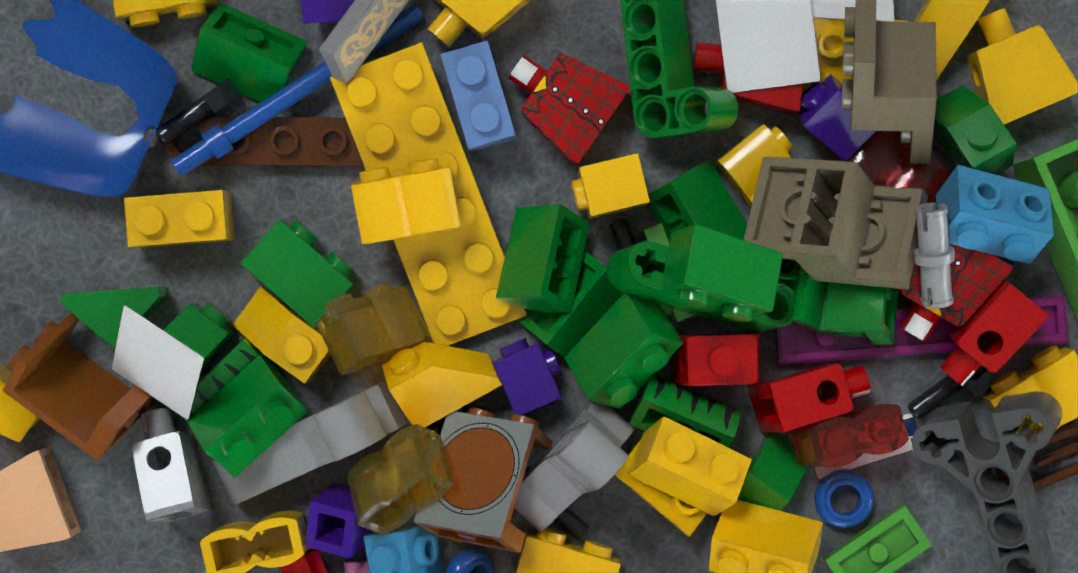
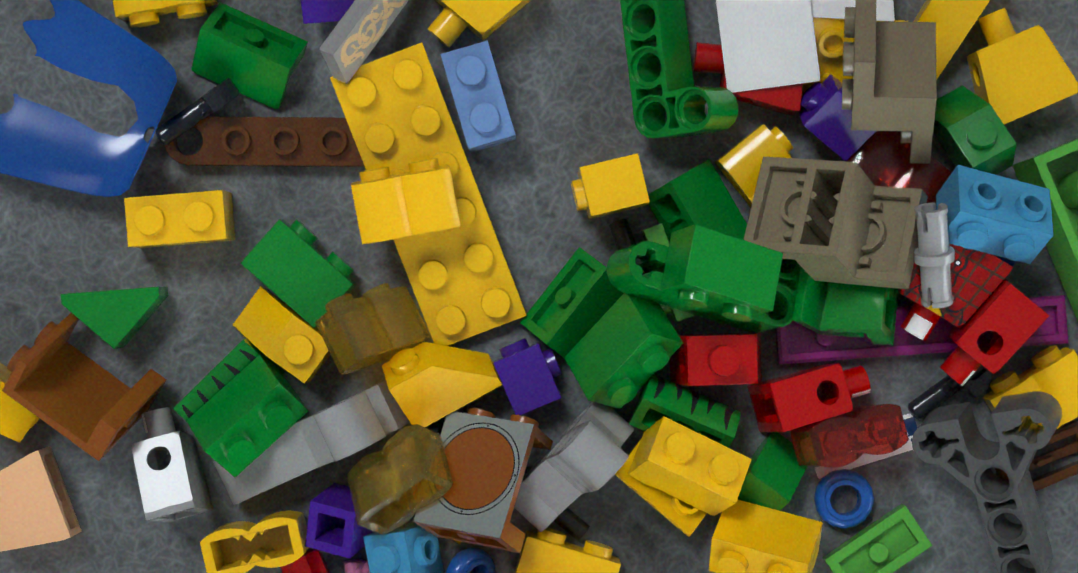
white sticker [112,306,204,419] -> none
green slope [163,302,236,378] -> none
blue bar [171,3,425,177] -> none
green brick [496,204,590,313] -> none
red torso [508,54,631,167] -> none

